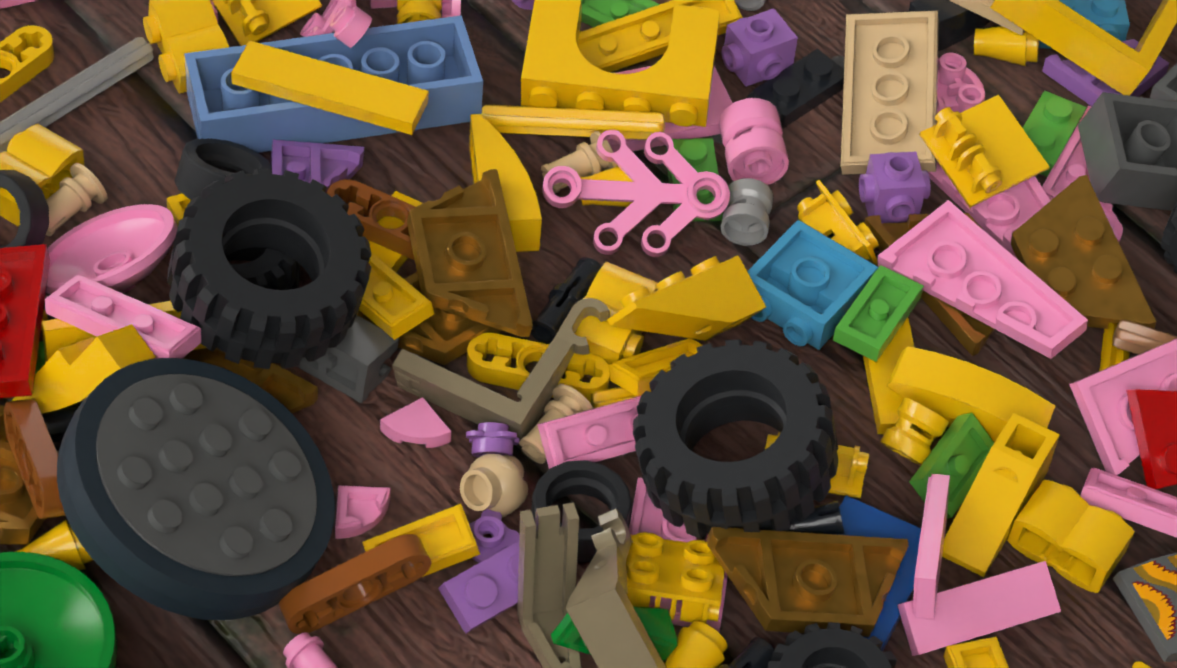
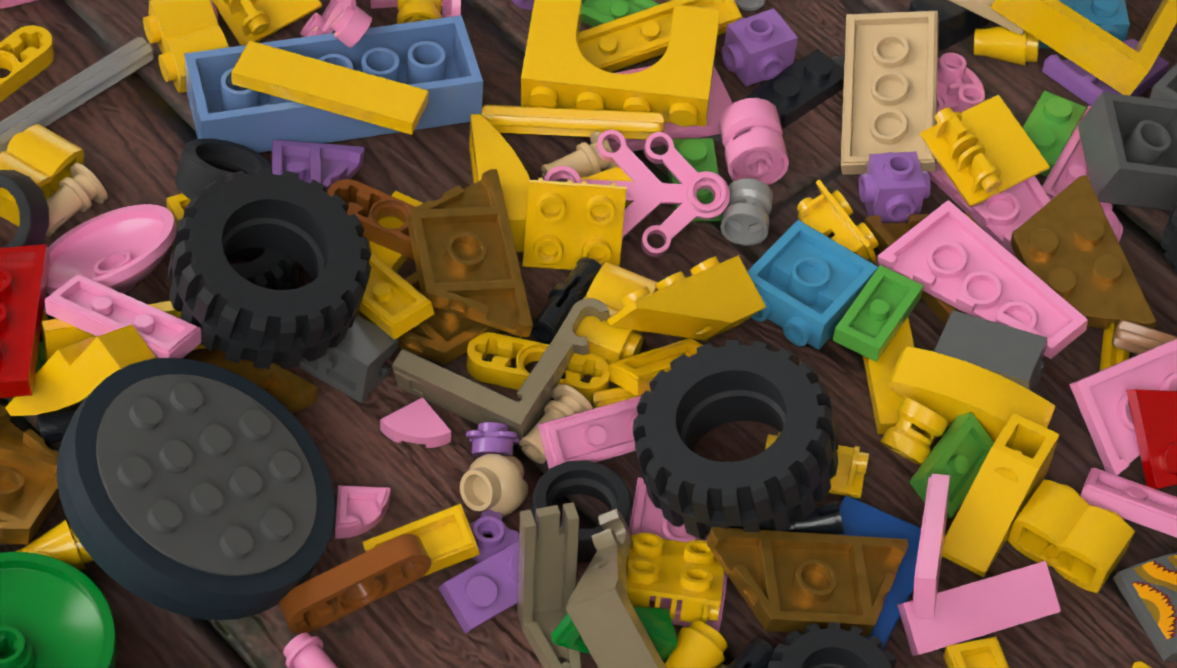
dark orange beam [4,398,66,519] -> none
none -> yellow hinge [522,177,627,270]
none -> dark grey hinge [934,310,1047,392]

